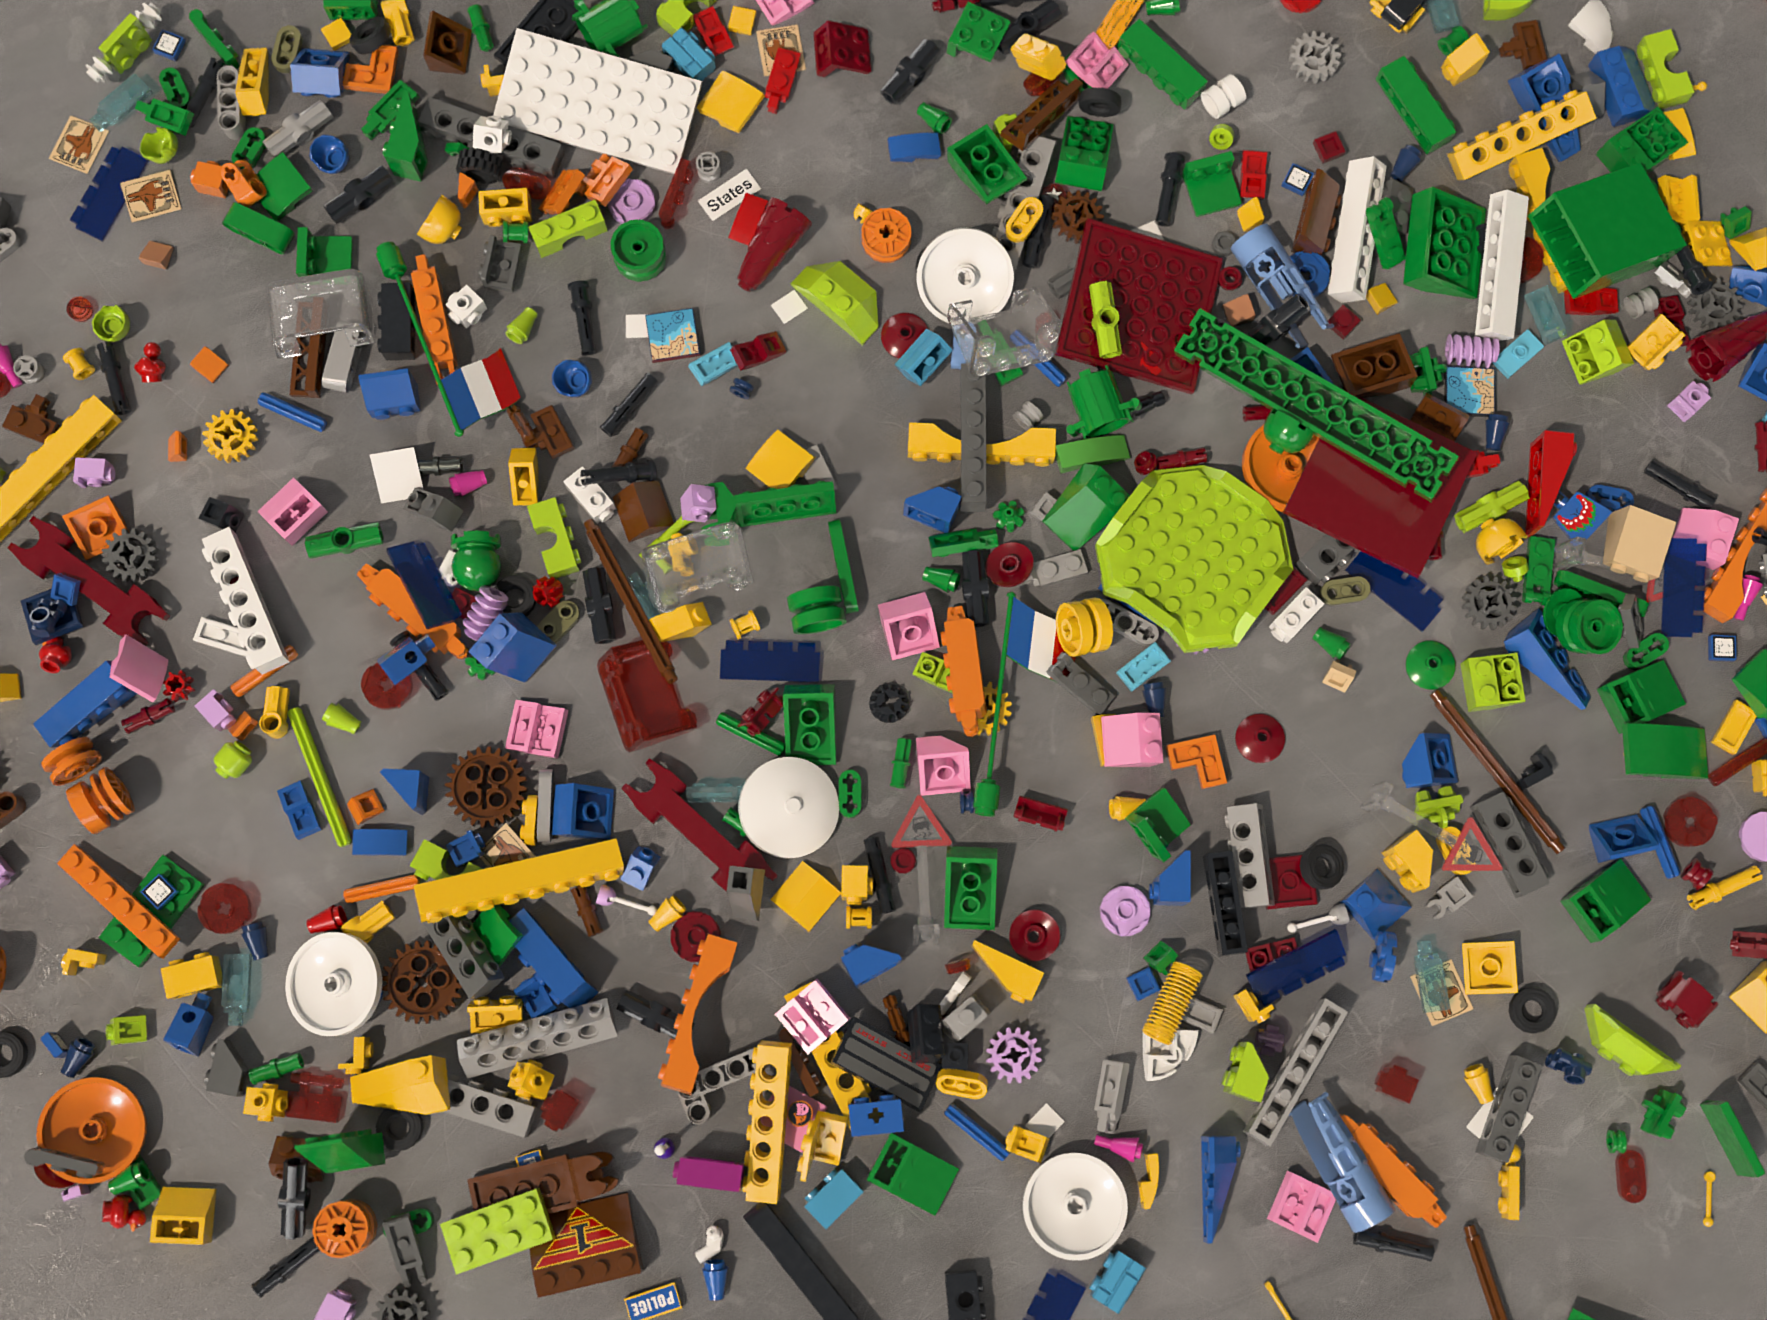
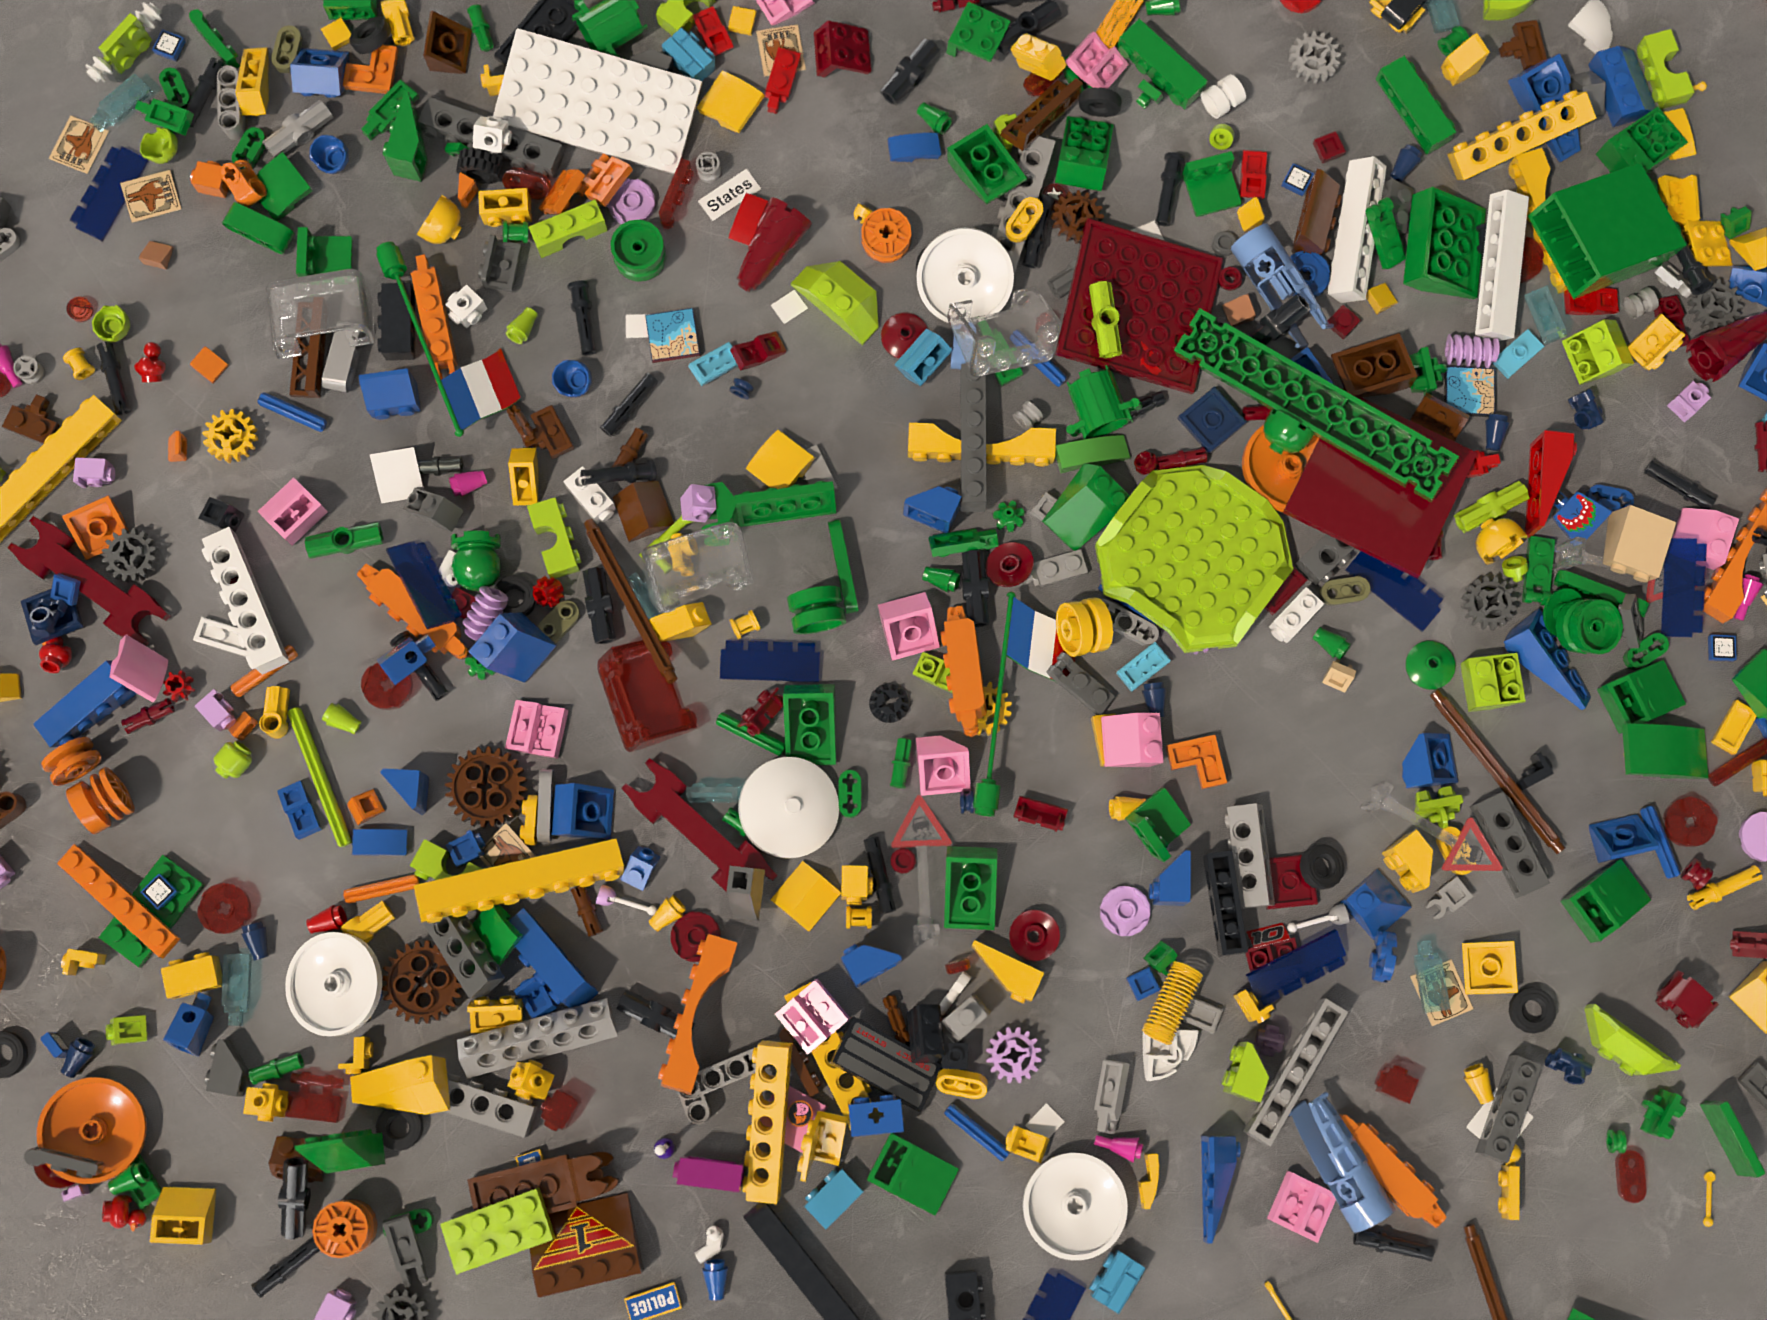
black piece [323,165,395,224] -> none
dark red dish [1235,714,1285,763] -> none
none -> green tile [1136,79,1164,109]
none -> dark blue plate [1177,386,1247,454]
none -> sticker [1247,923,1290,948]
none -> dark blue plate [1567,388,1604,430]

